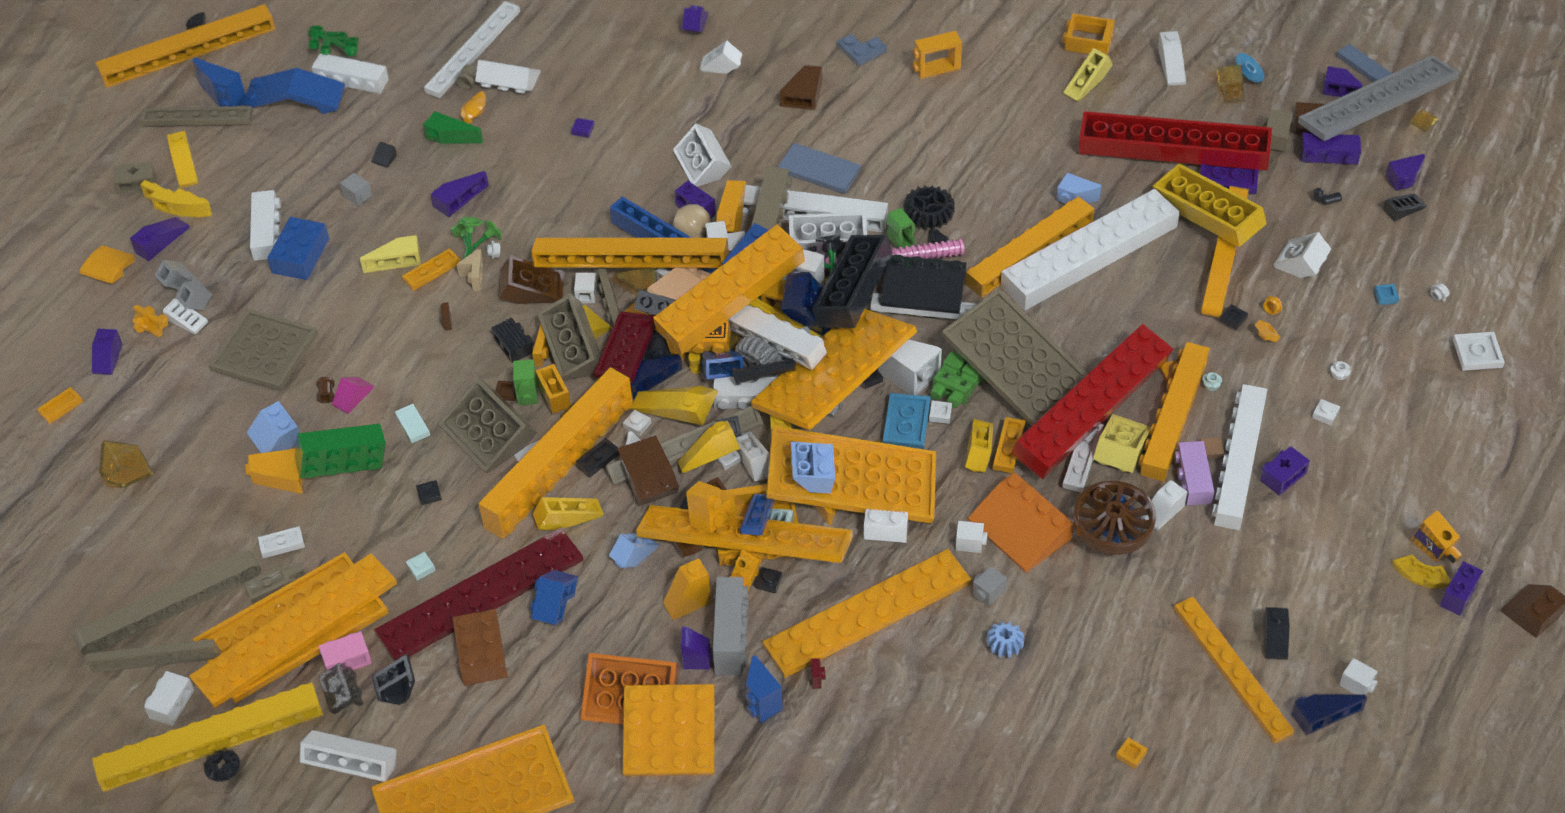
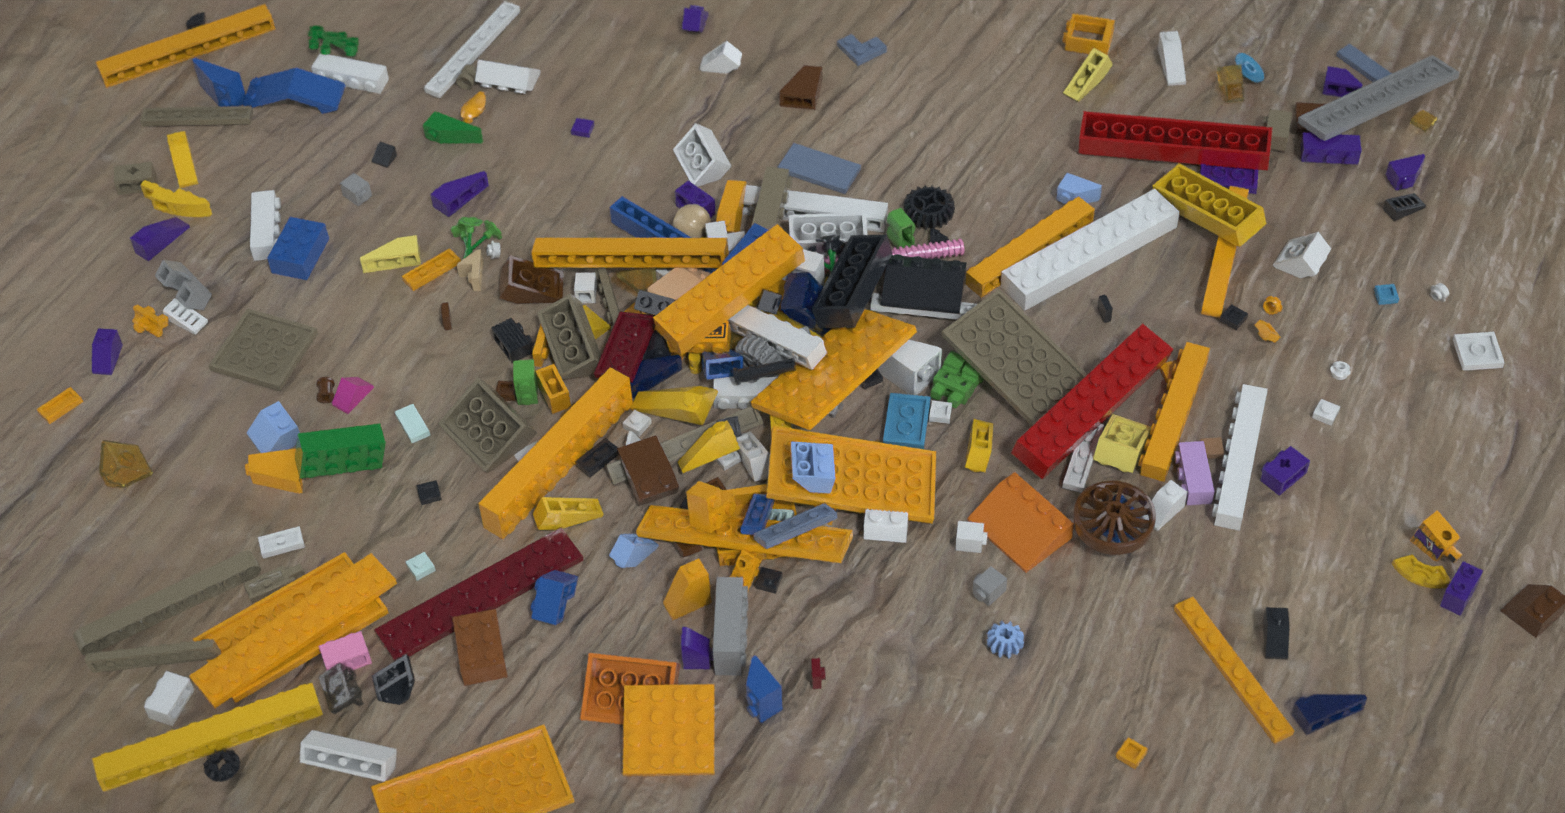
light orange slope [79,245,135,284] -> none
light orange plate [762,549,971,678] -> none
light orange window [912,30,962,79] -> none
light orange plate [993,417,1026,473] -> none
light aqua plate [1202,372,1222,391] -> none
black arm [1313,188,1342,205] -> none
white brick [1339,658,1378,699] -> none
none -> sand blue tile [754,503,837,549]
none -> black plate [756,289,783,315]
none -> black tile [1097,294,1113,323]

